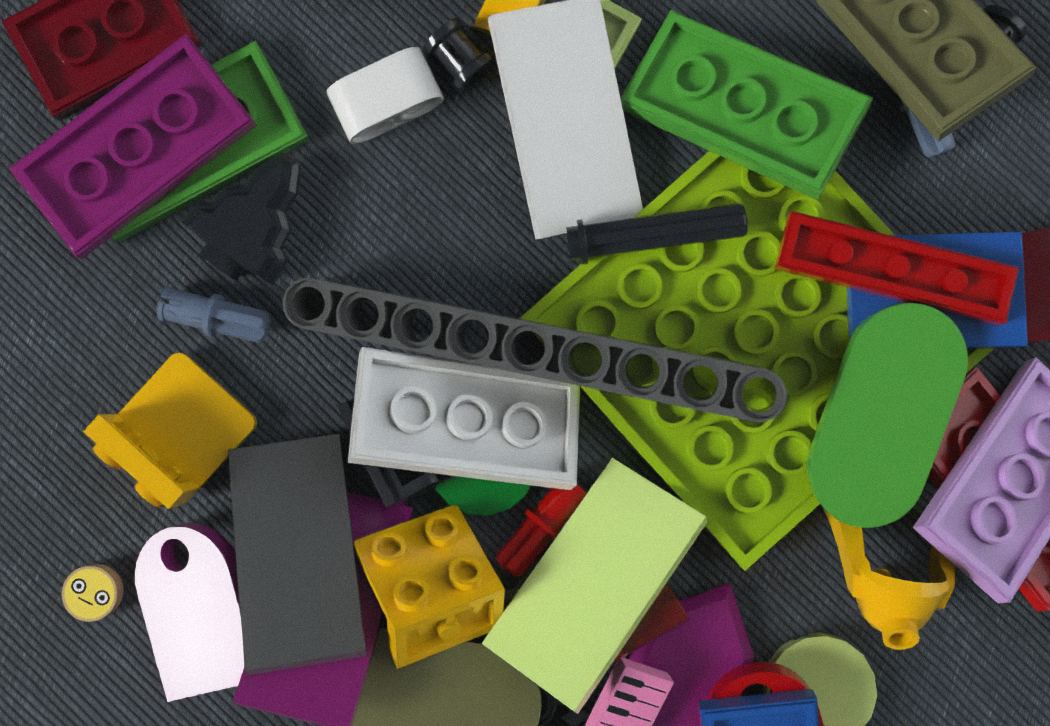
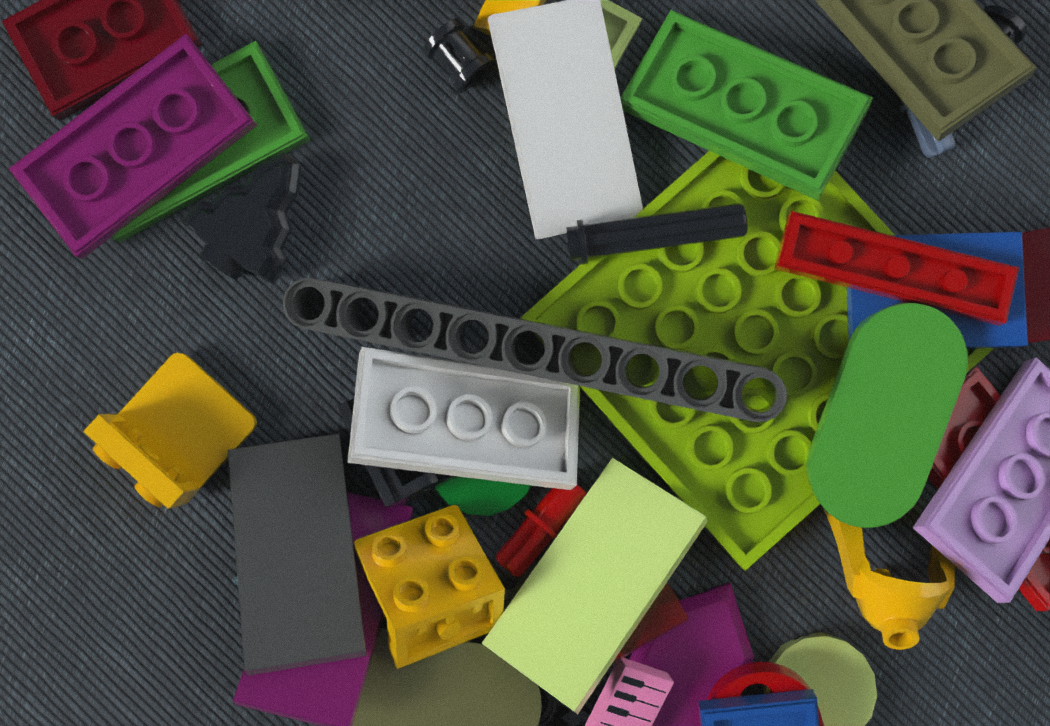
tile [62,563,124,622] -> none
tile [135,523,244,702] -> none
sand blue axle [157,286,271,343] -> none
white beam [327,47,444,144] -> none

